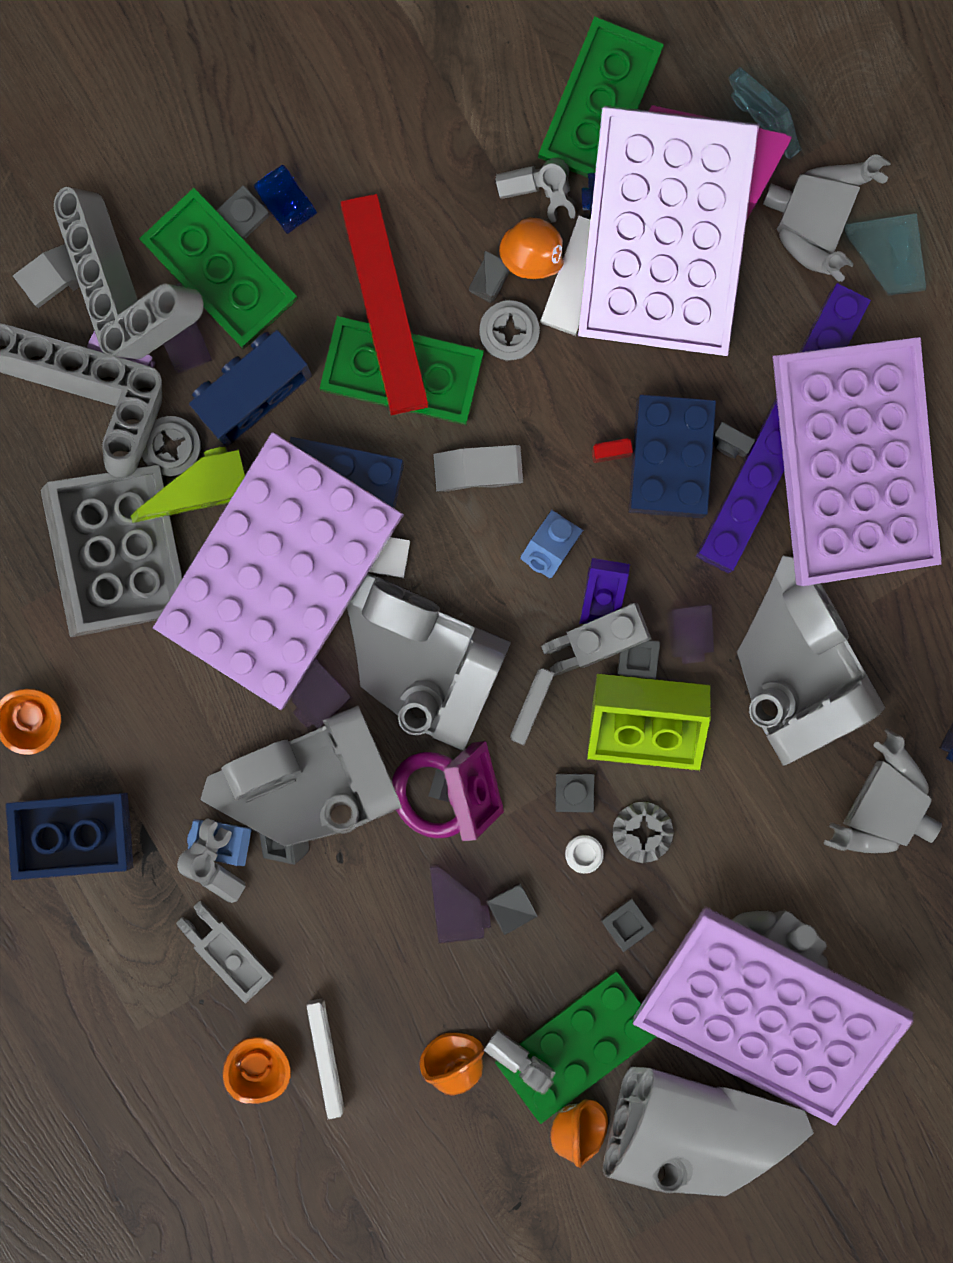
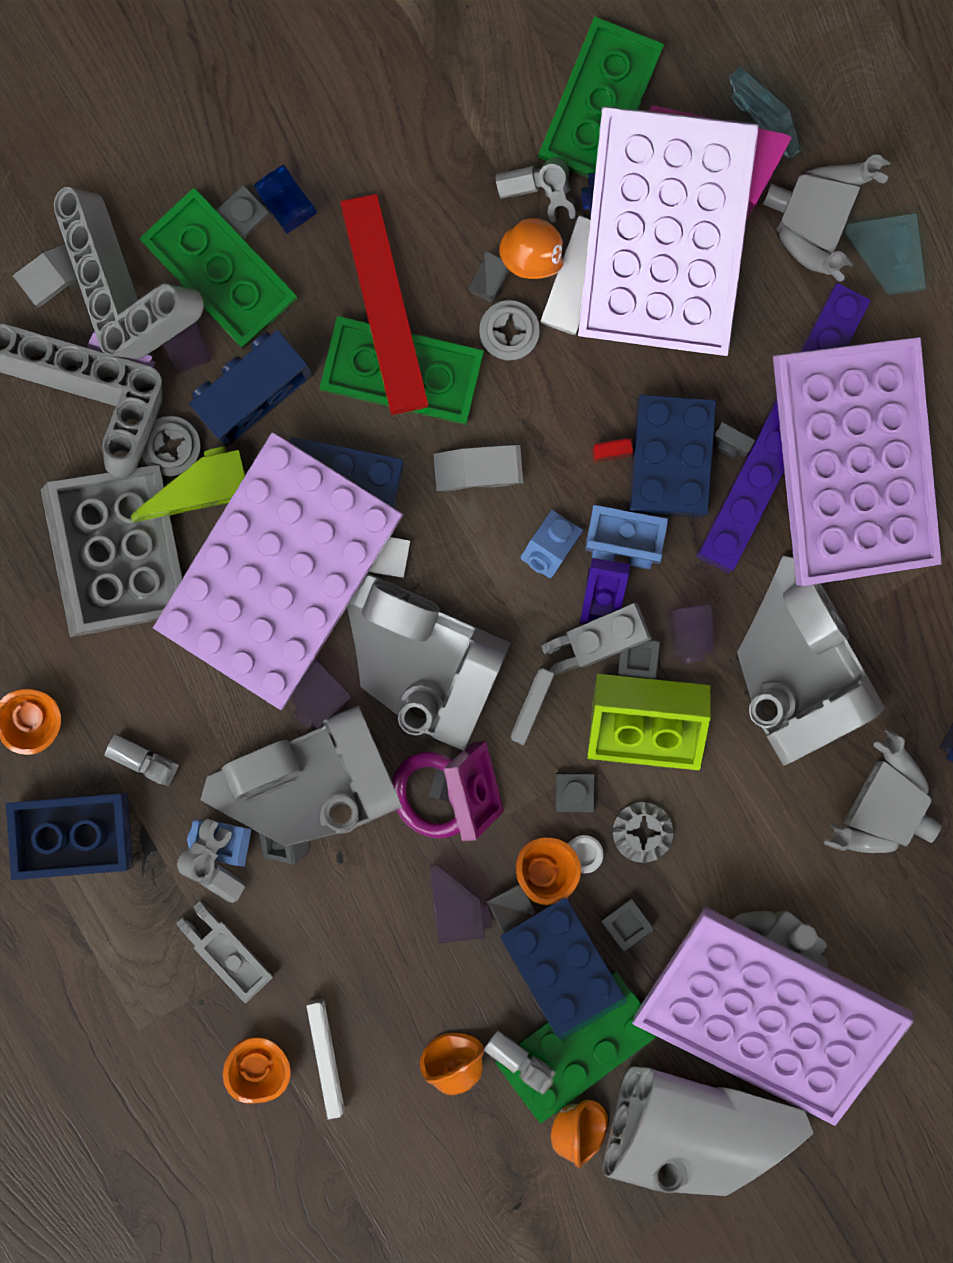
none -> light grey bar [104,734,179,787]
none -> dark blue brick [500,897,627,1041]
none -> orange helmet [516,838,581,905]
none -> medium blue bracket [585,505,668,569]

